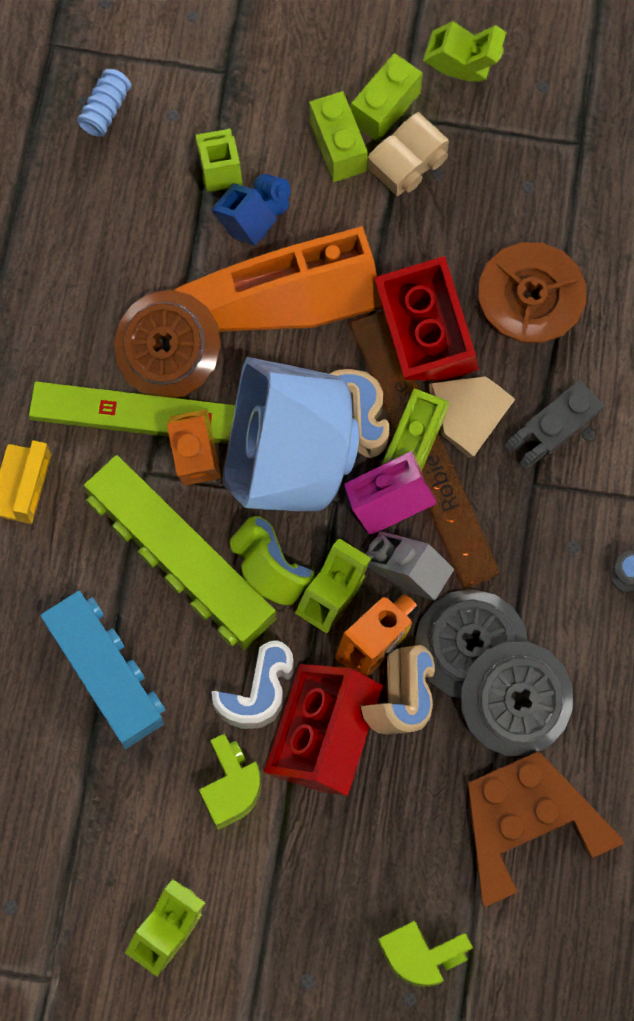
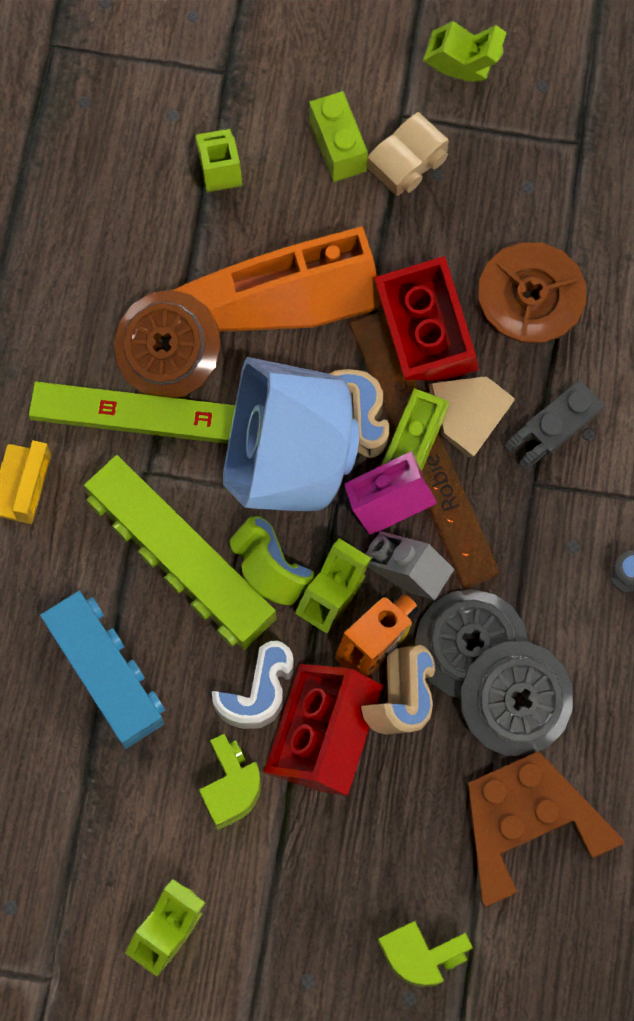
light blue piece [77,69,131,136] -> none
orange torso [167,409,222,486] -> none
blue brick [212,173,290,246] -> none
lime brick [351,53,423,143] -> none

